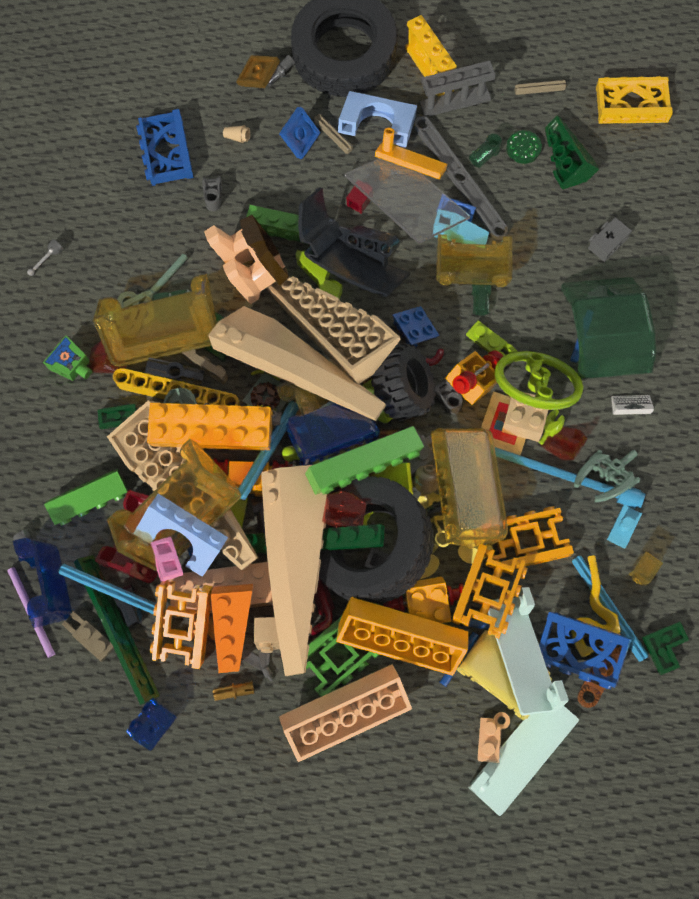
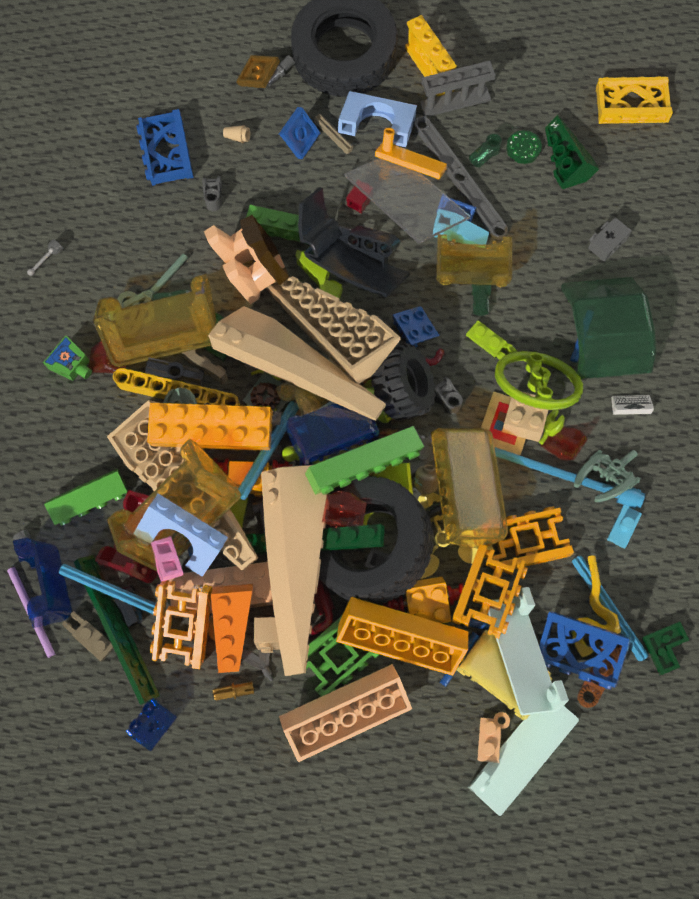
dark green plate [97,404,137,430] -> none
light orange brick [445,350,503,405] -> none
dark tan axle [515,80,566,95] -> none
clear yellow brick [629,552,663,586] -> none

